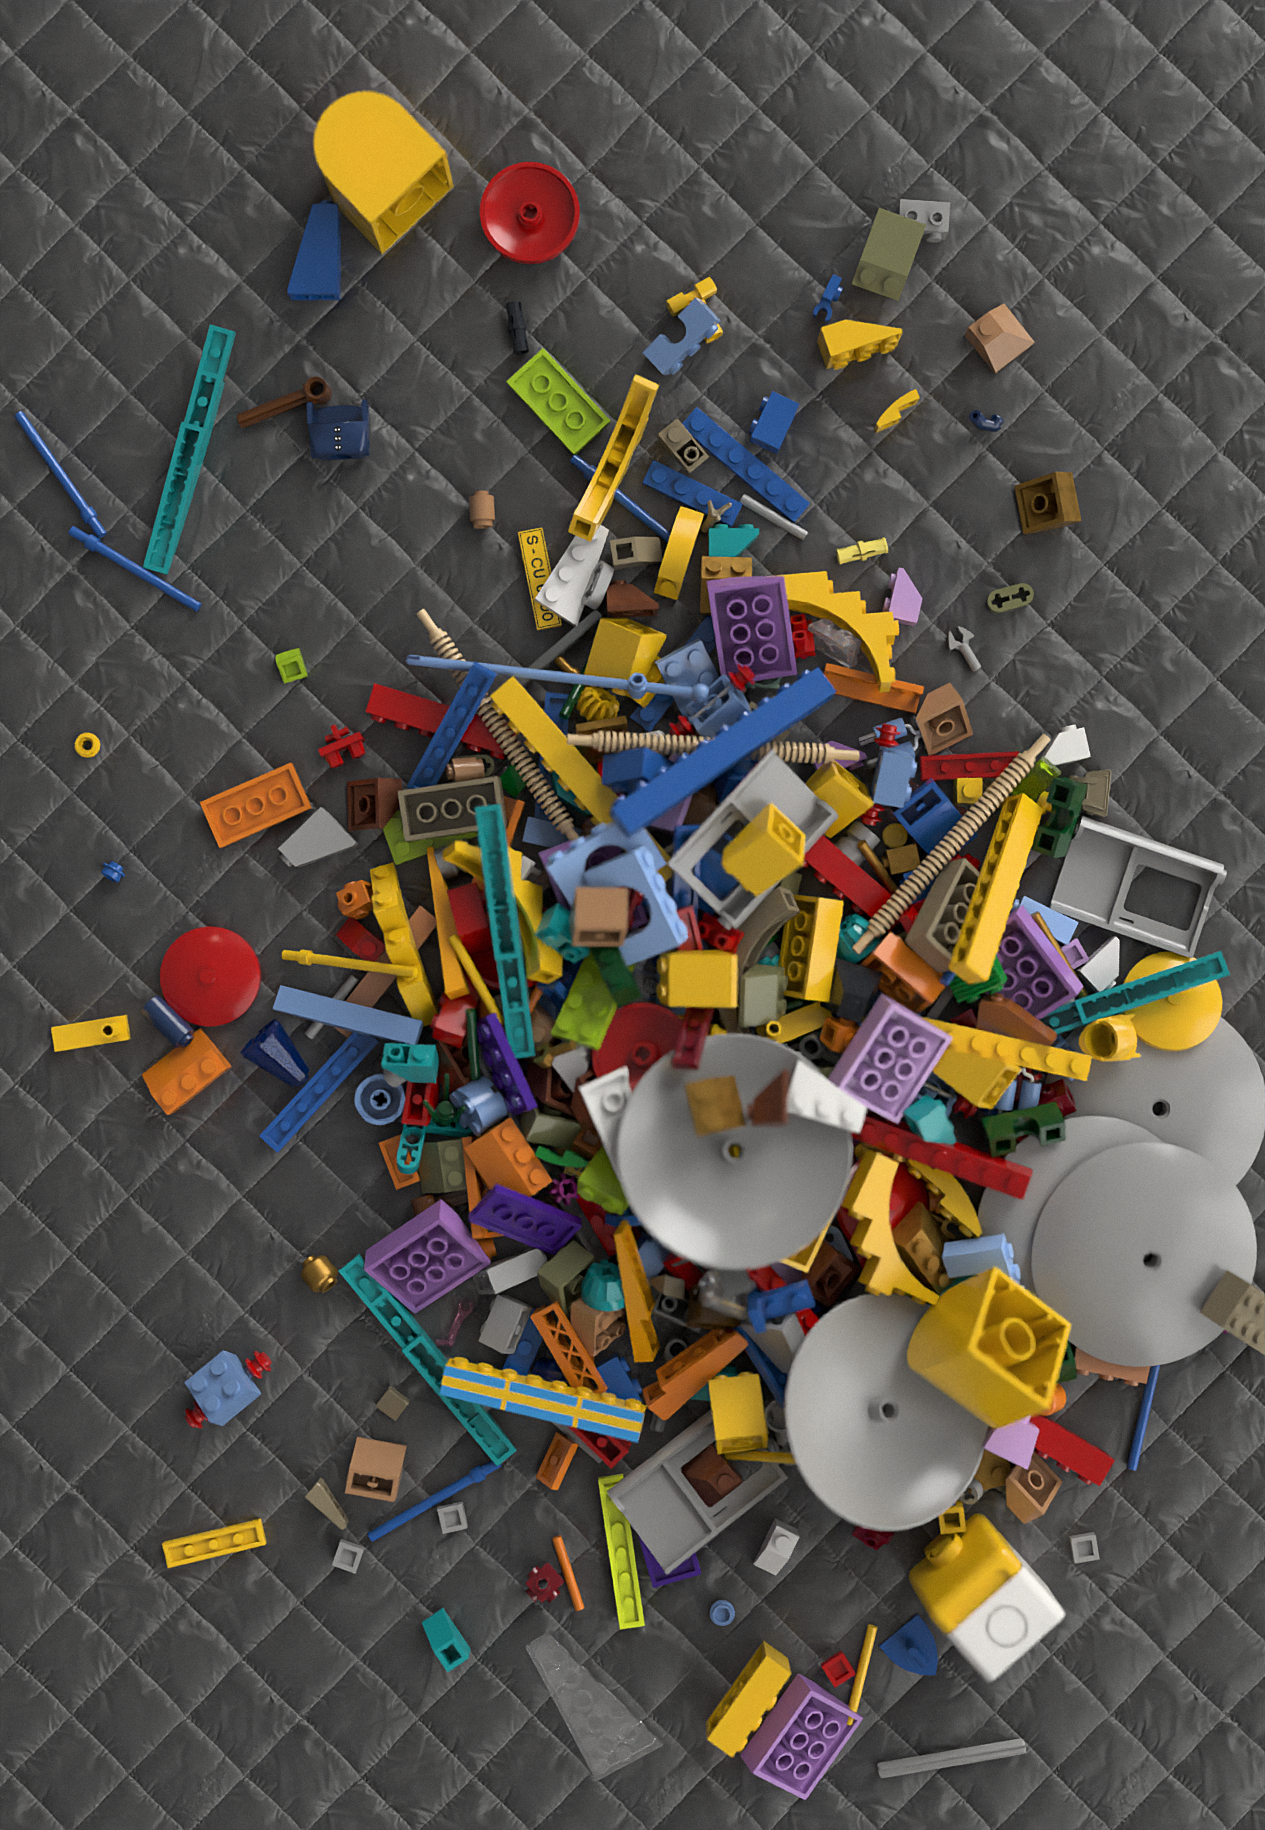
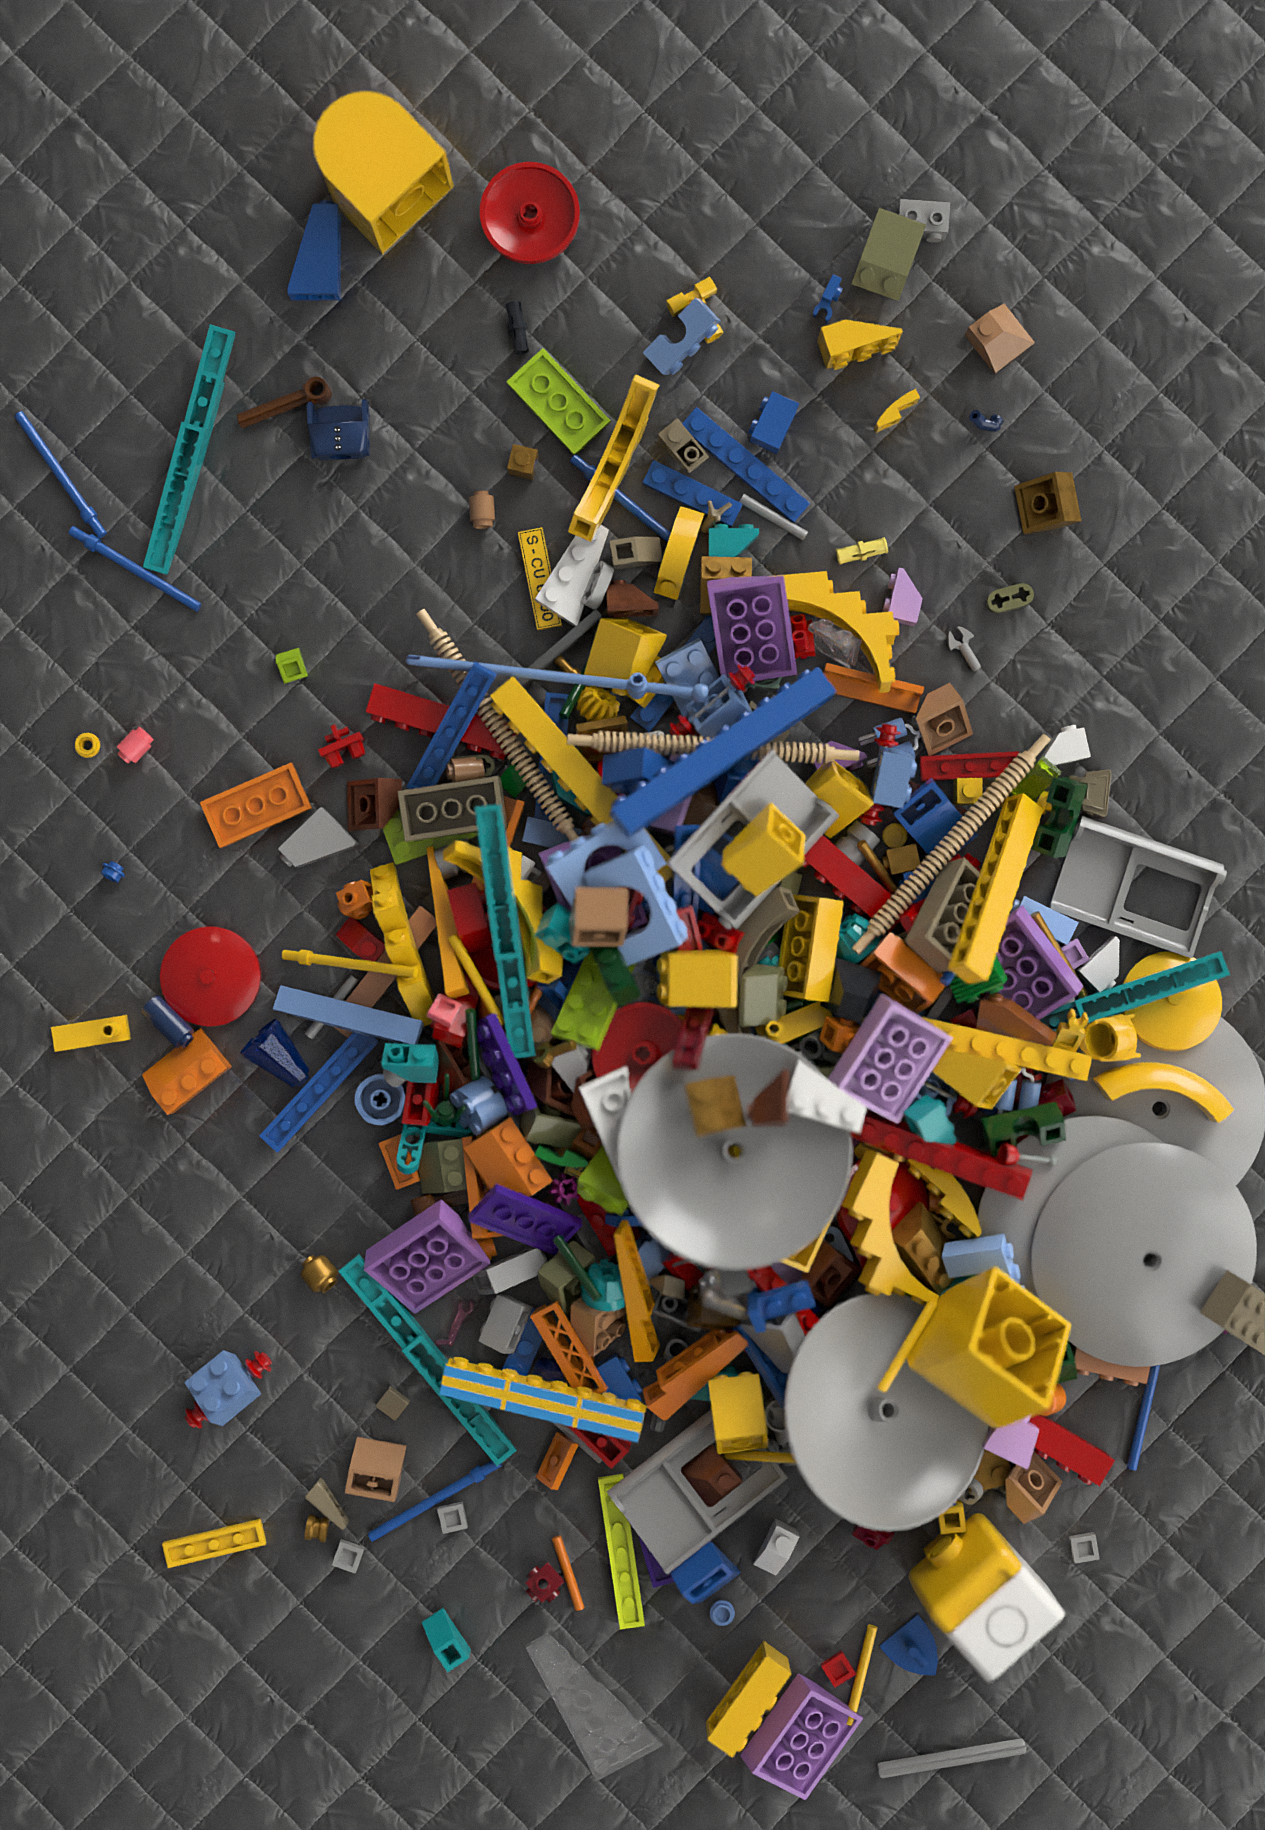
none -> coral brick [117,726,154,764]
none -> pearl gold wheel [305,1514,329,1543]
none -> coral tile [427,993,462,1028]
none -> pearl gold brick [507,444,539,480]
none -> dark green bar [553,1235,603,1302]
none -> blue slope [670,1541,741,1604]
none -> yellow bar [877,1300,938,1393]
none -> red hinge [998,1144,1057,1166]
none -> yellow plate [1052,1009,1088,1052]
none -> yellow brick [1092,1062,1234,1123]

